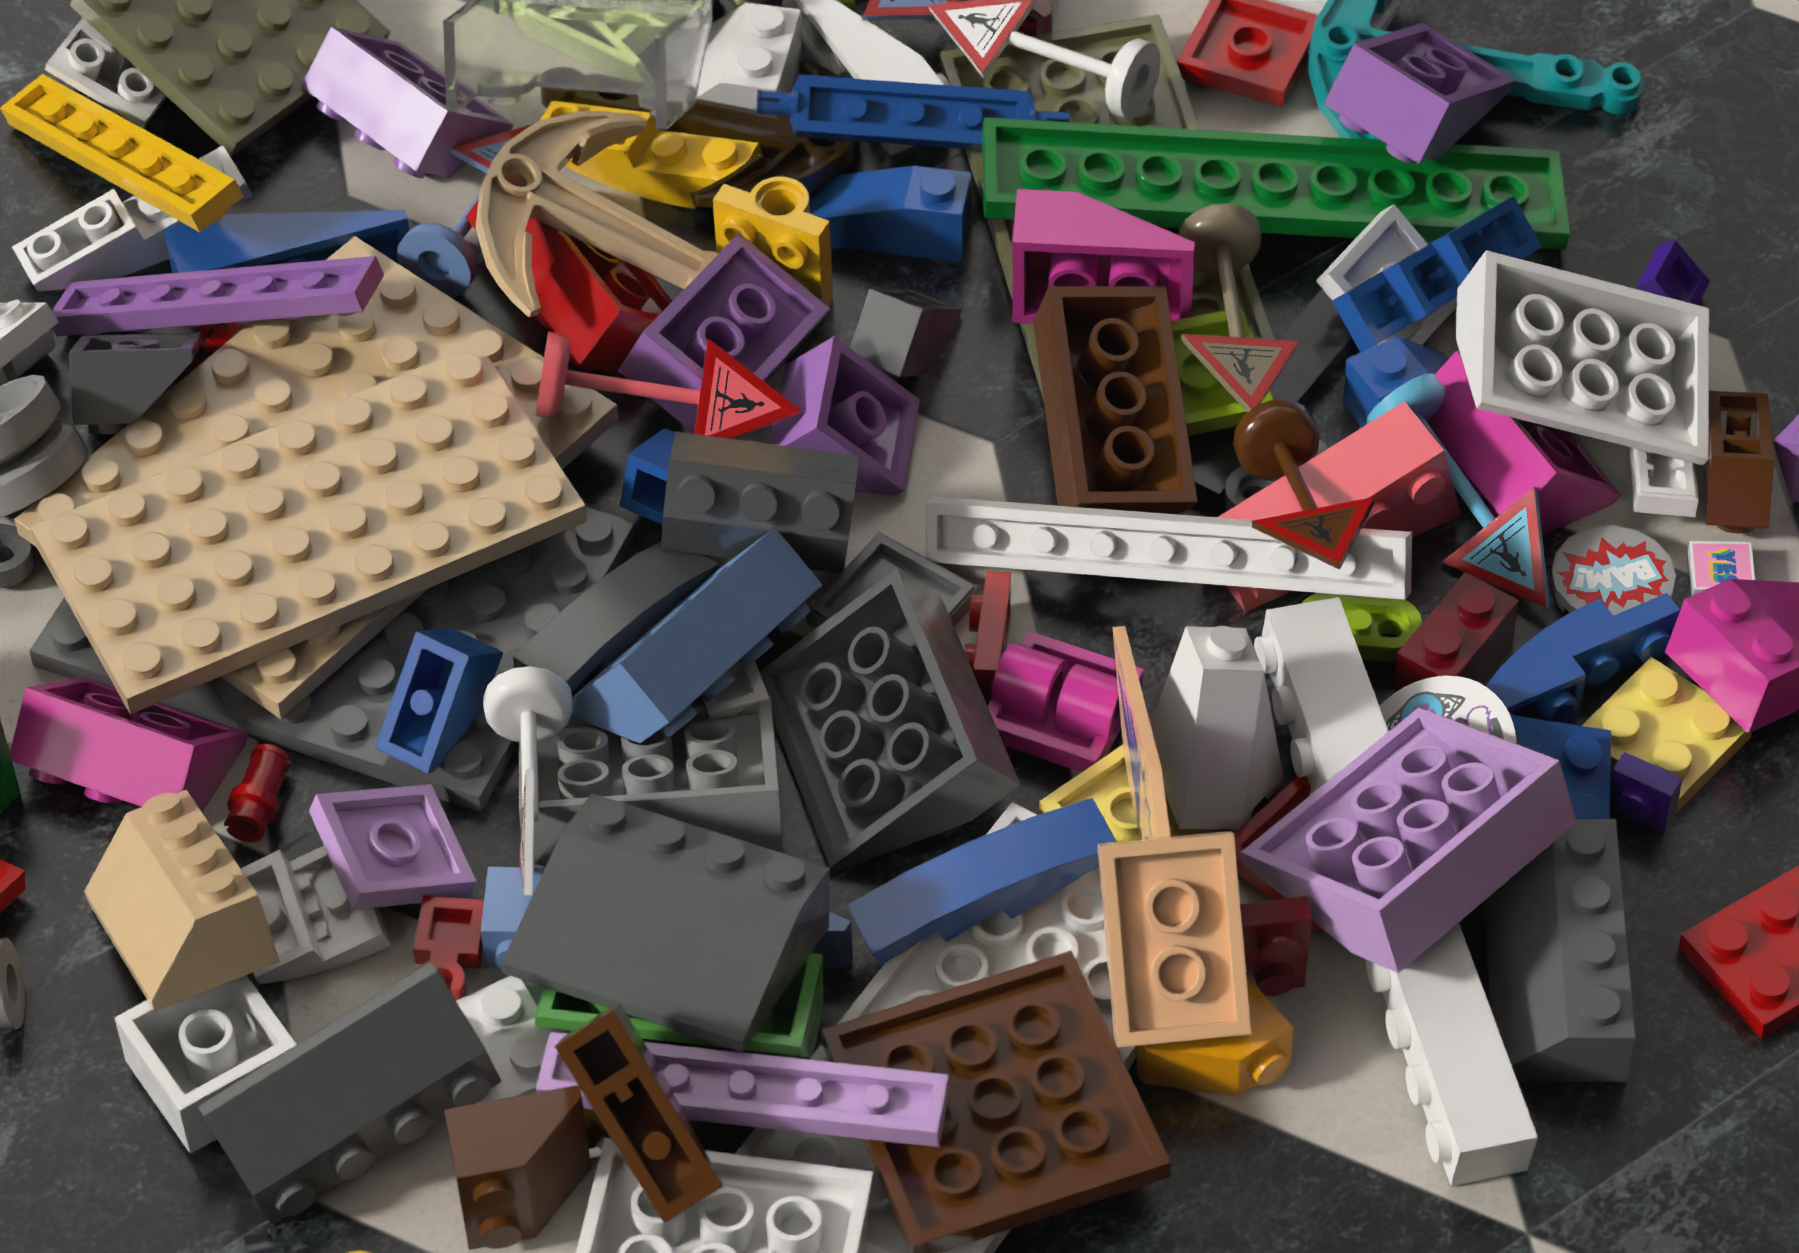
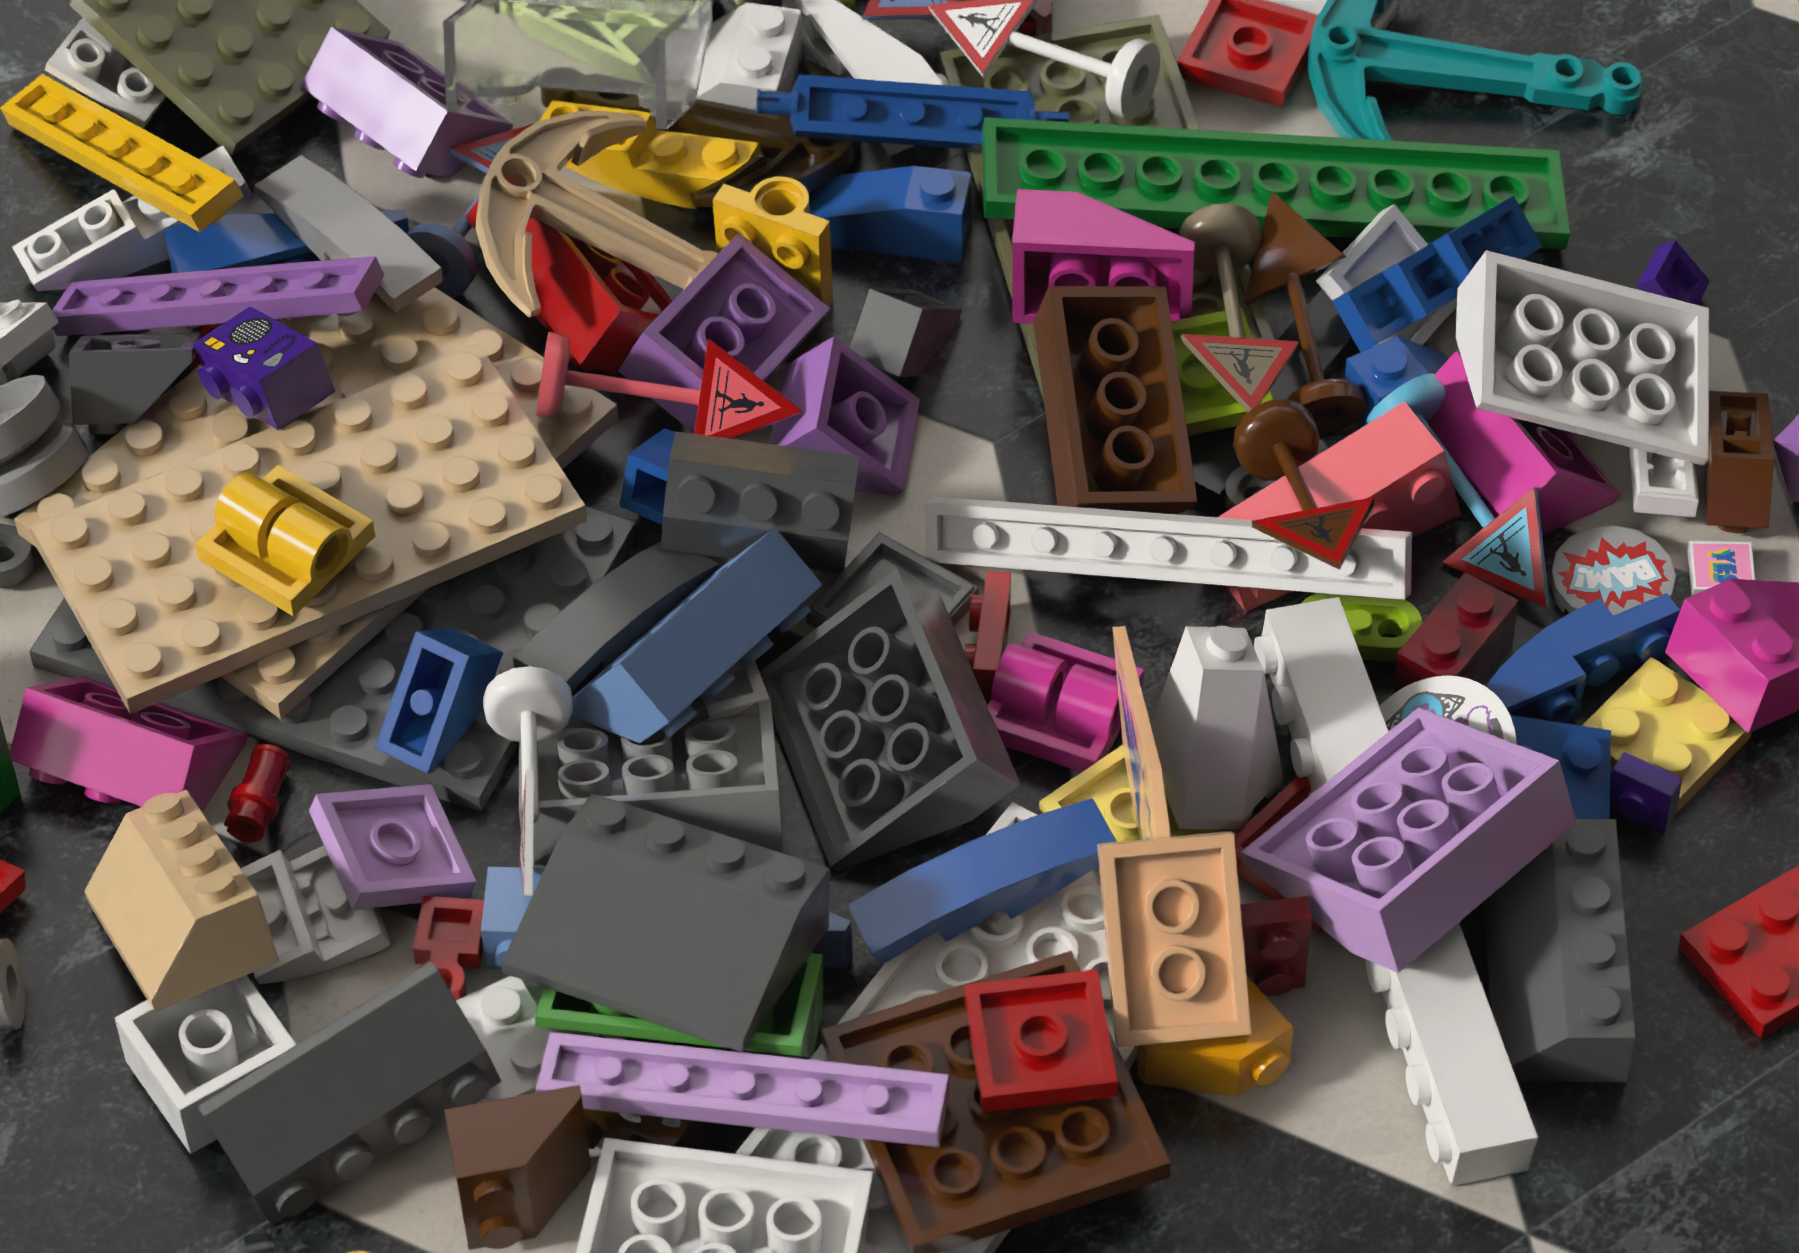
reddish brown slope [554,1002,723,1223] -> none
medium lavender slope [1324,23,1516,164] -> none
none -> dark purple brick [193,306,336,430]
none -> yellow plate [195,465,376,617]
none -> light grey slope [254,155,443,313]
none -> red plate [964,969,1118,1112]
none -> reddish brown piece [1244,192,1367,435]

